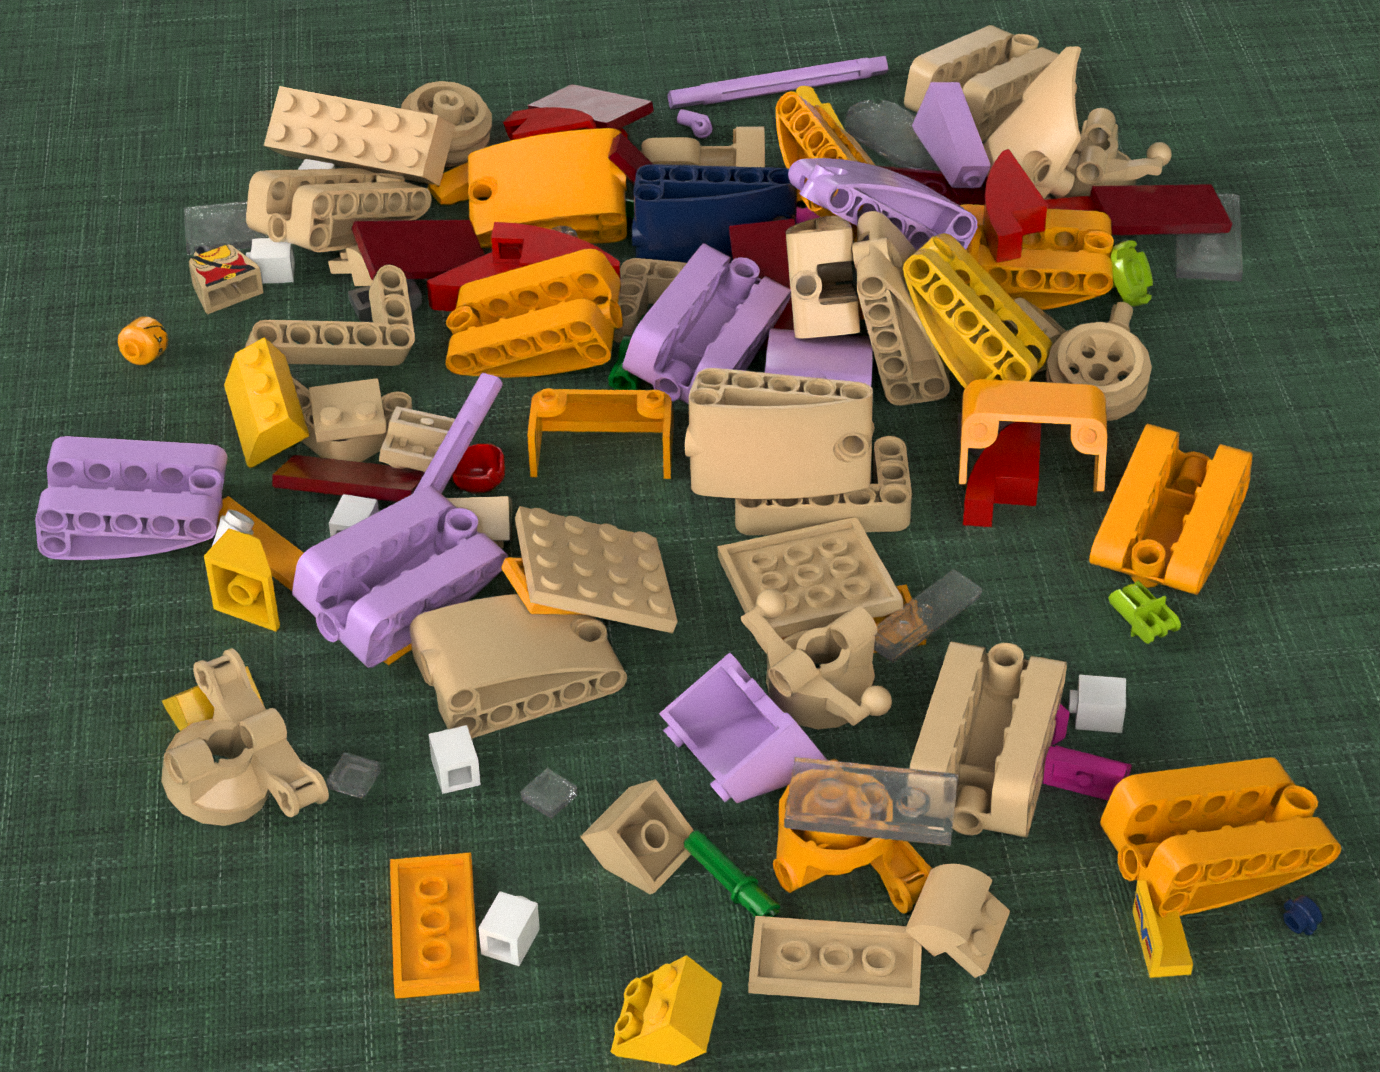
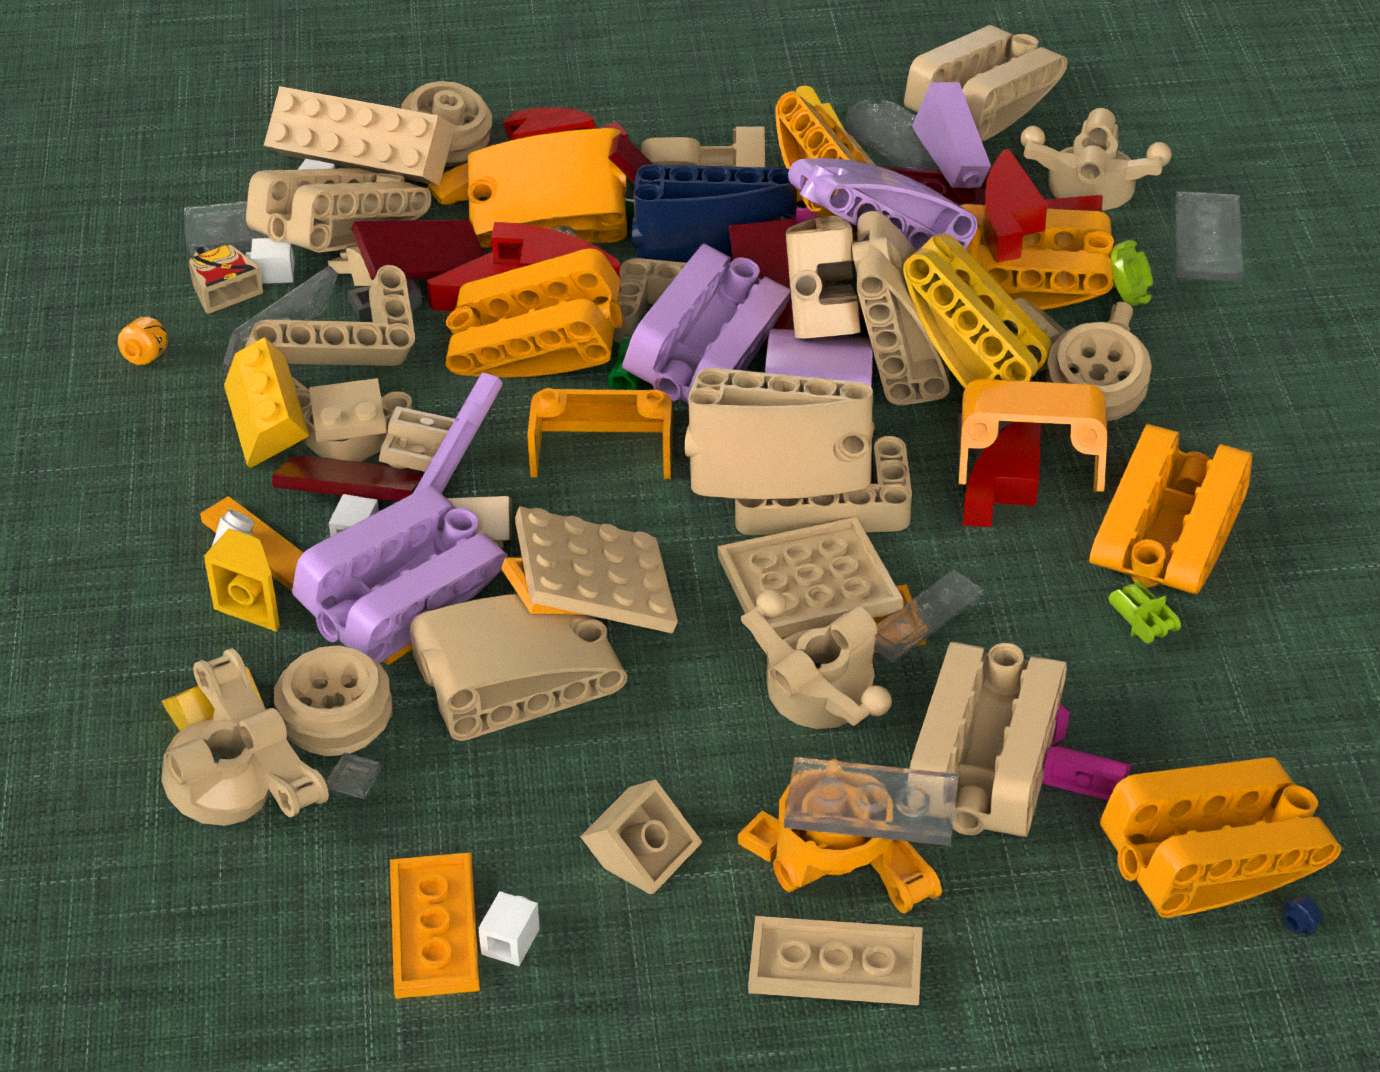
lavender panel [35,436,228,560] -> none
white brick [429,725,481,794] -> none
red hair [452,444,506,494] -> none
clear tile [521,768,578,819] -> none
tile [528,84,654,130] -> none
yellow slope [610,955,723,1066] -> none
lavender windscreen [659,653,830,803] -> none
lavender piece [668,56,889,109] -> none
lavender arm [677,109,713,139] -> none
green axle [684,831,780,918] -> none
tan brick [905,864,1010,978] -> none
tan panel [983,46,1081,200] -> none
white brick [1068,675,1126,733] -> none
dark red tile [1090,184,1232,235] -> none
yellow panel [1132,880,1193,978] -> none
none -> clear tile [222,266,338,374]
none -> tan wheel [274,646,392,756]
none -> light orange tile [738,810,779,862]

